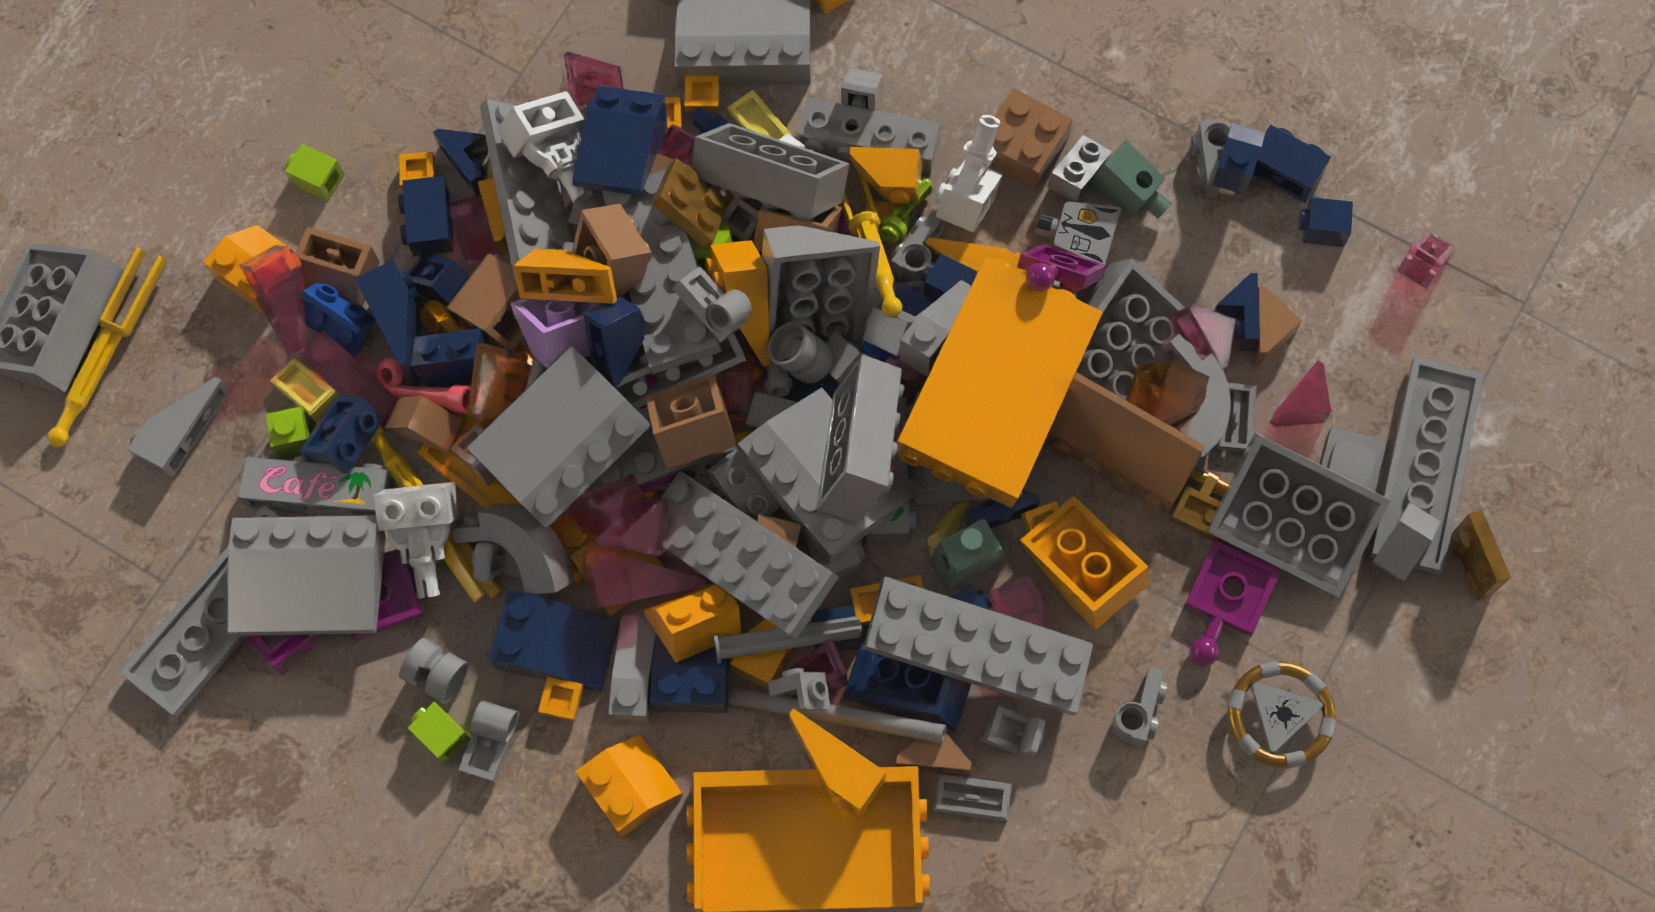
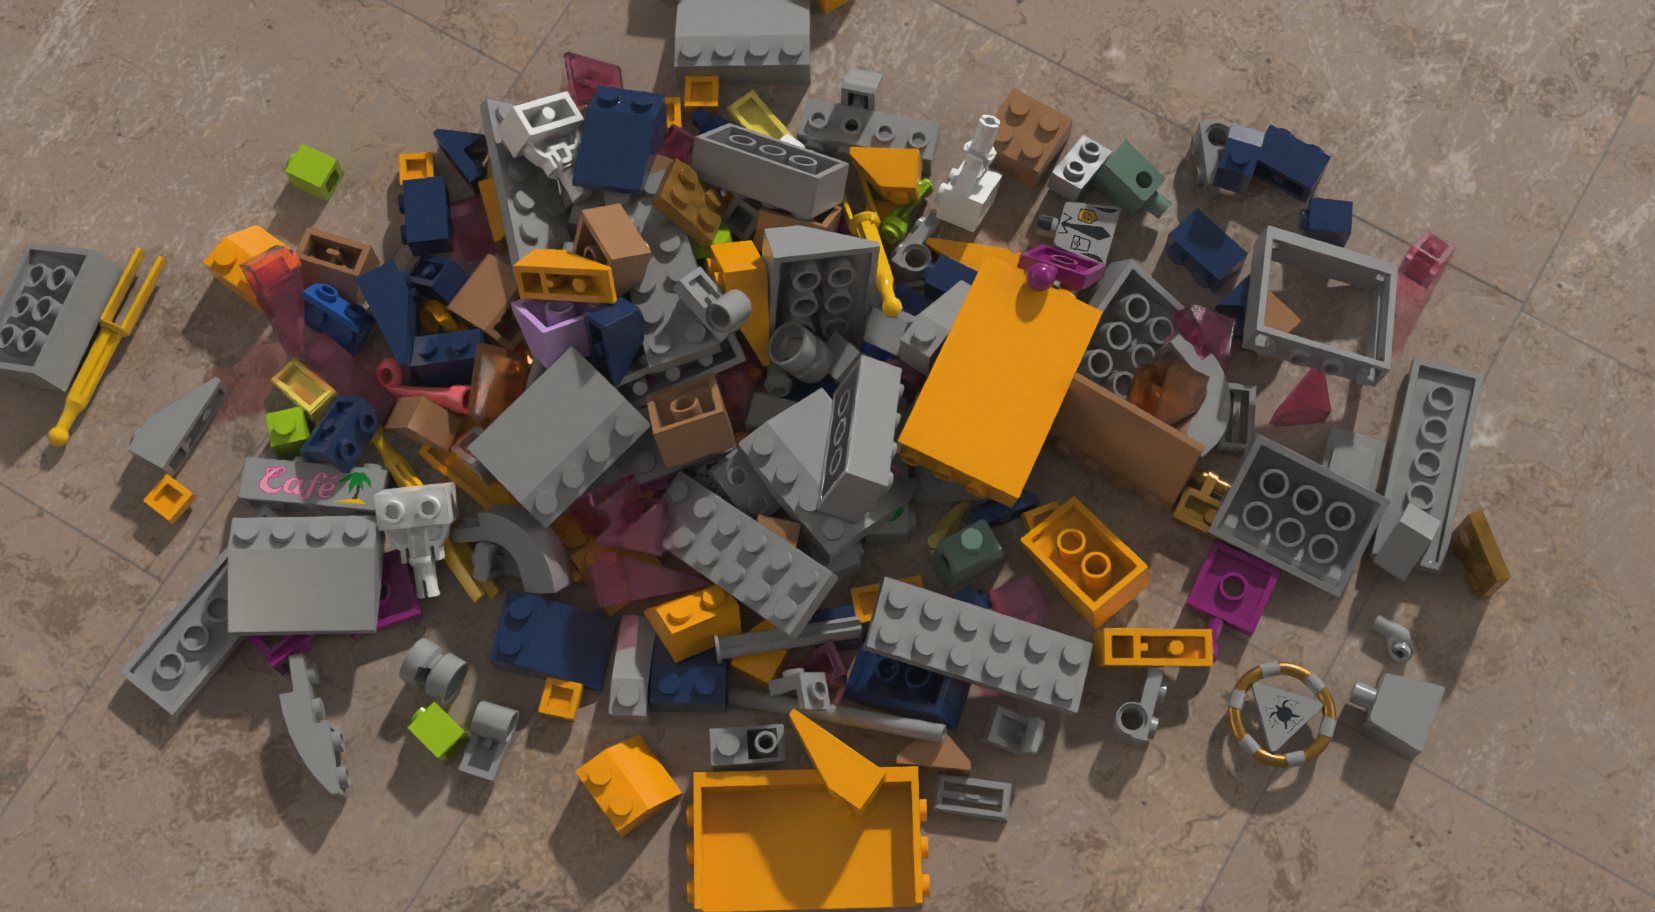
none -> light orange plate [143,473,197,525]
none -> light grey slope [279,653,351,801]
none -> light grey slope [709,724,786,772]
none -> light orange slope [1093,628,1213,668]
none -> dark blue brick [1164,208,1248,294]
none -> light grey window [1242,225,1398,387]
none -> light grey torso [1348,673,1445,759]
none -> light grey arm [1370,613,1413,663]

